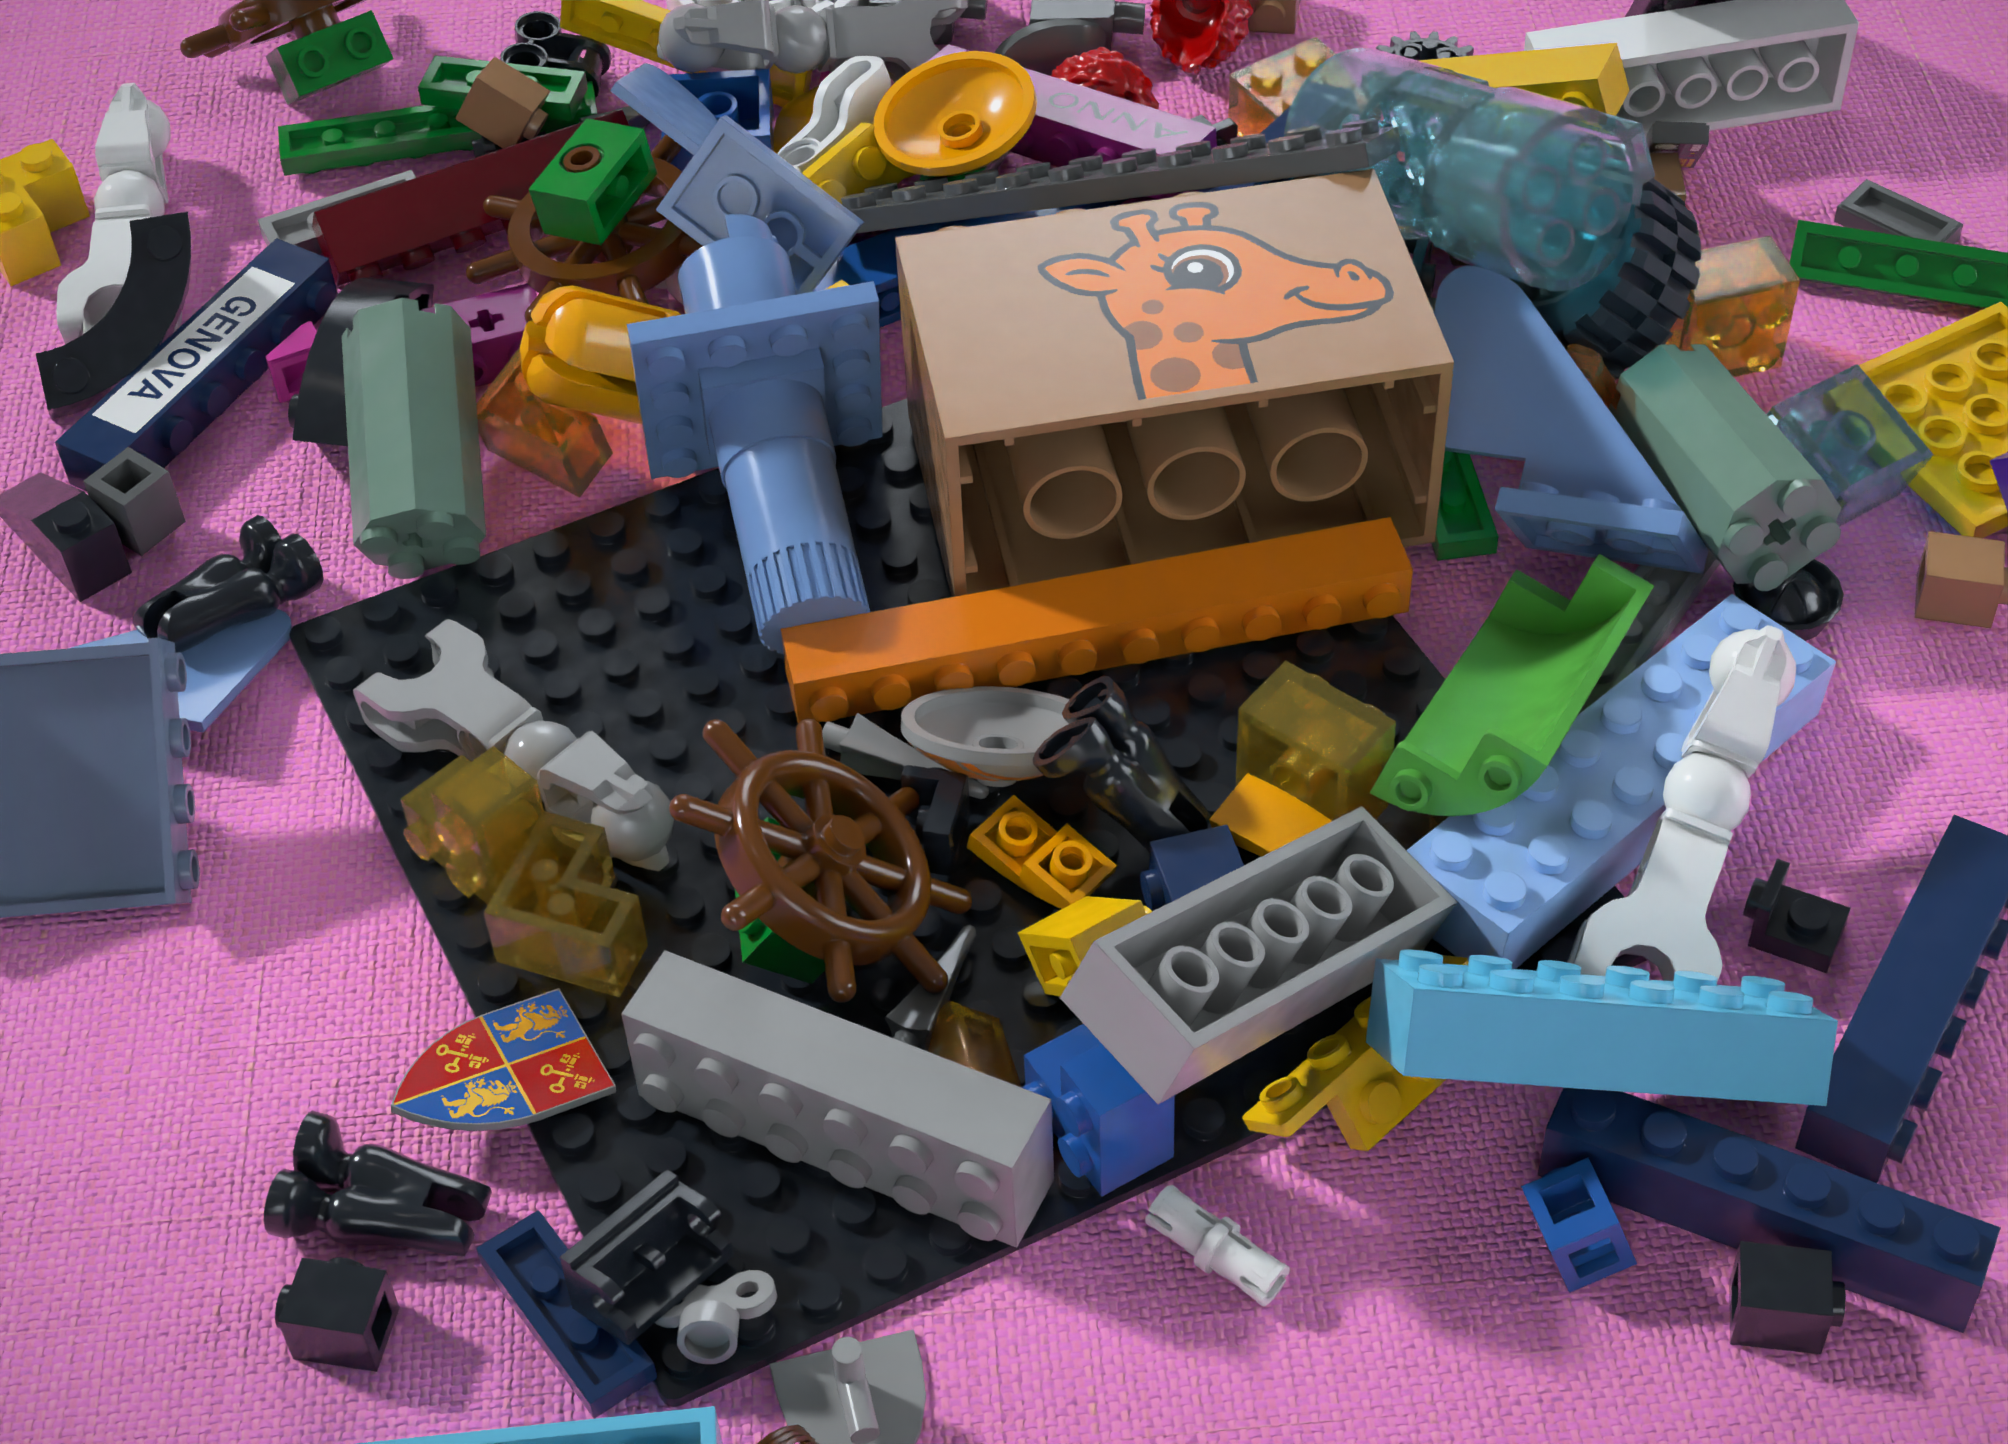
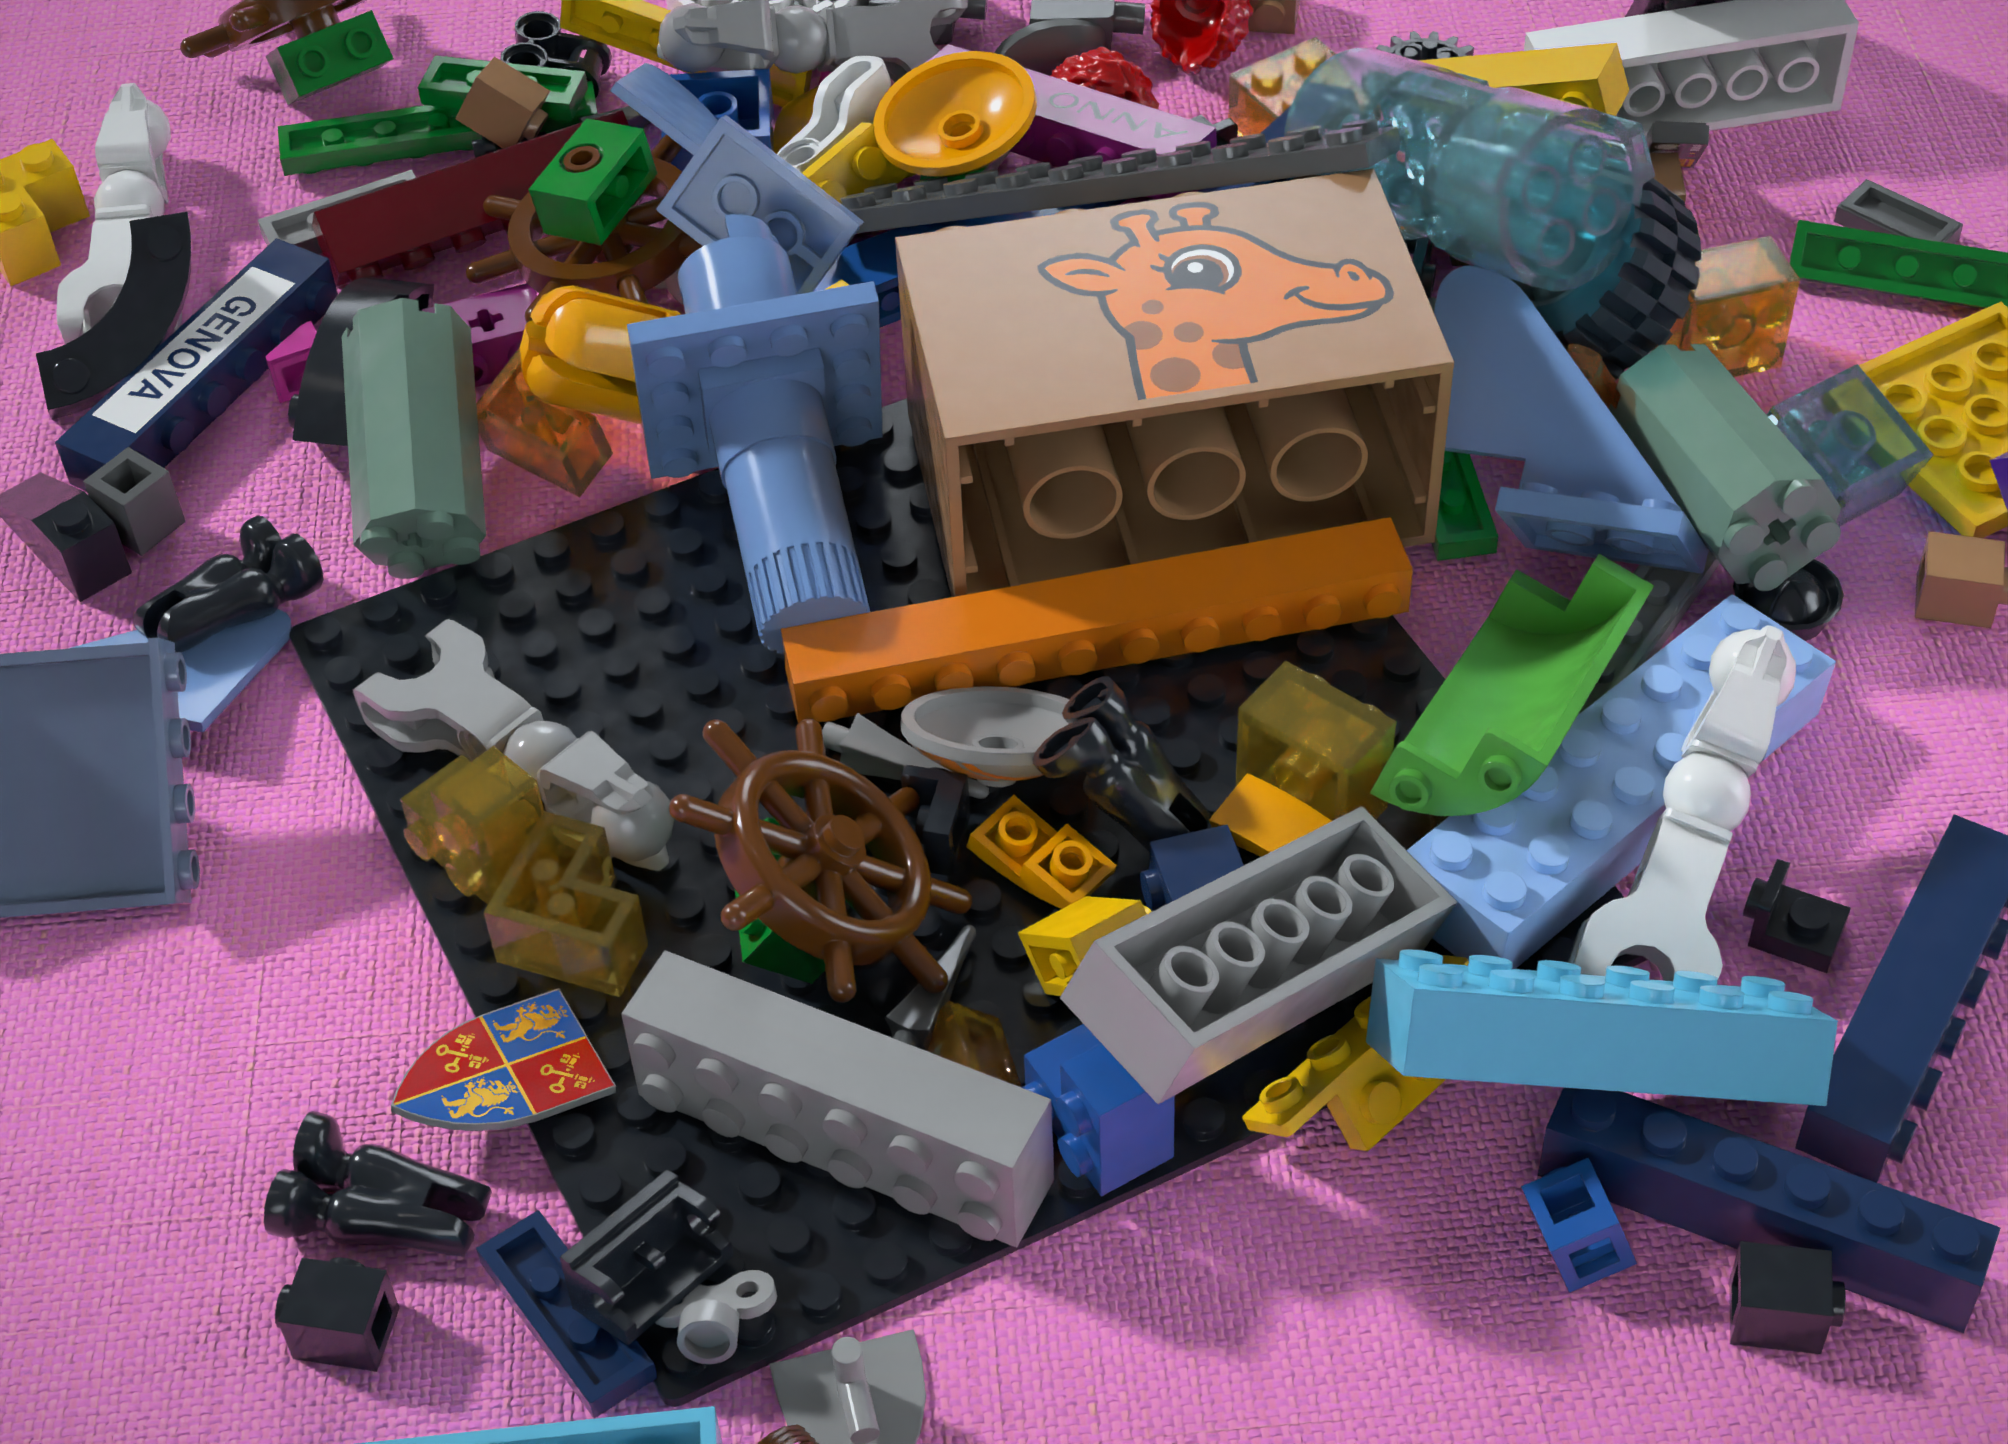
white pin [1145,1184,1290,1306] -> none

